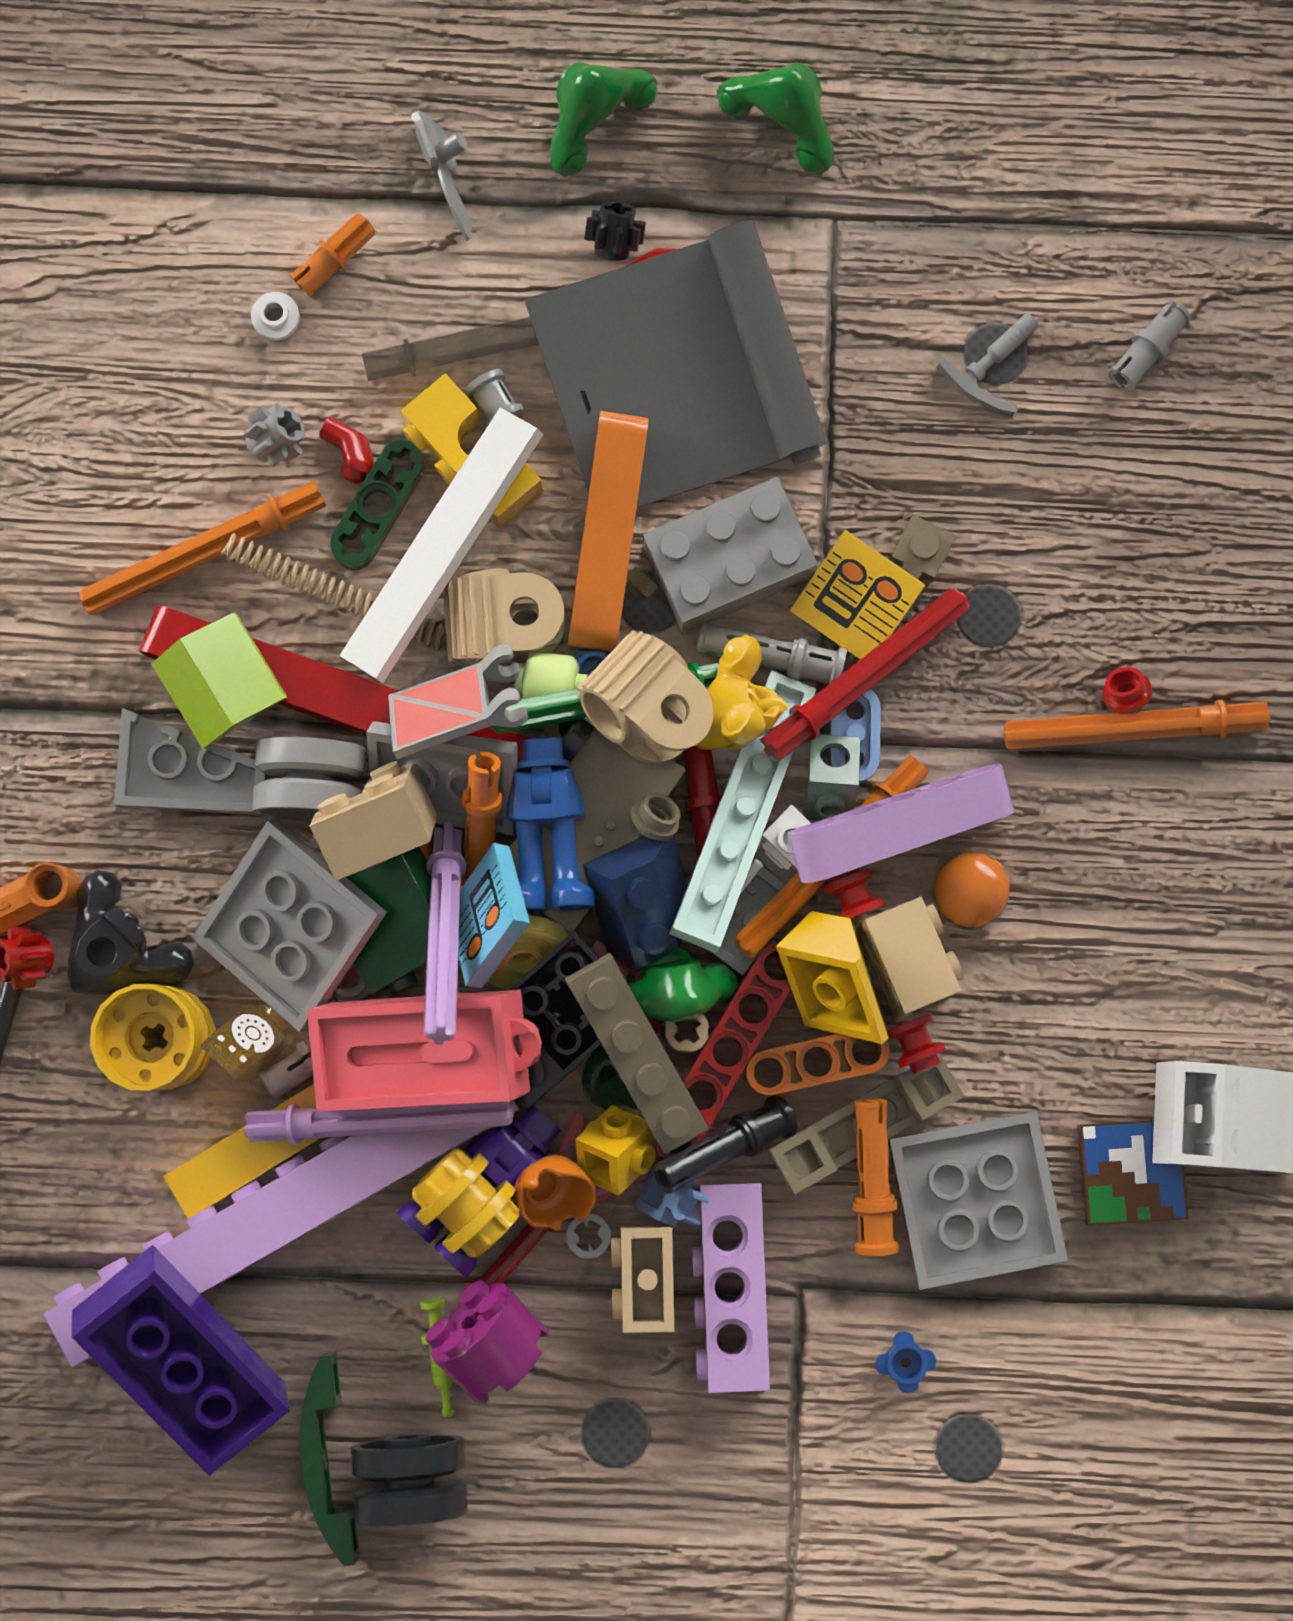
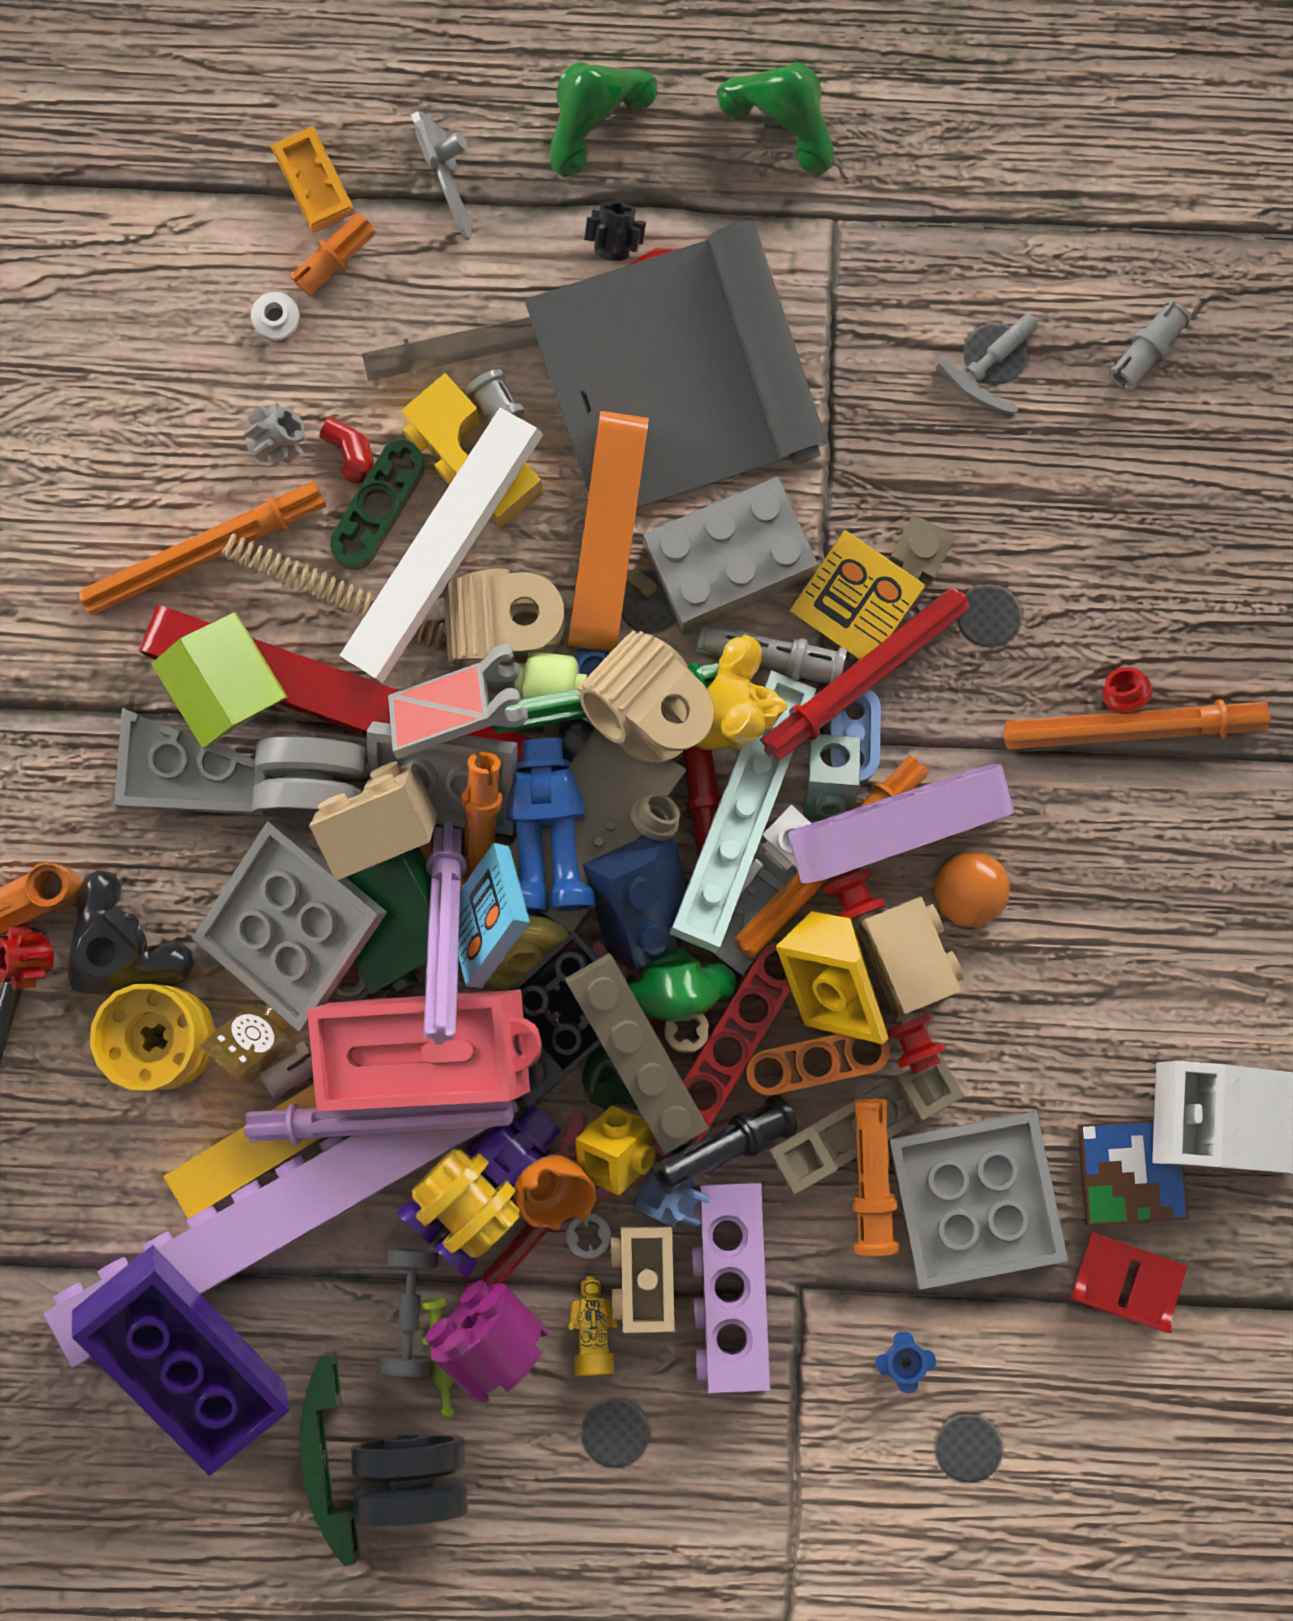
none -> light orange plate [270,126,356,234]
none -> dark grey wheel [380,1249,439,1377]
none -> yellow piece [567,1276,617,1376]
none -> red piece [1069,1232,1188,1334]

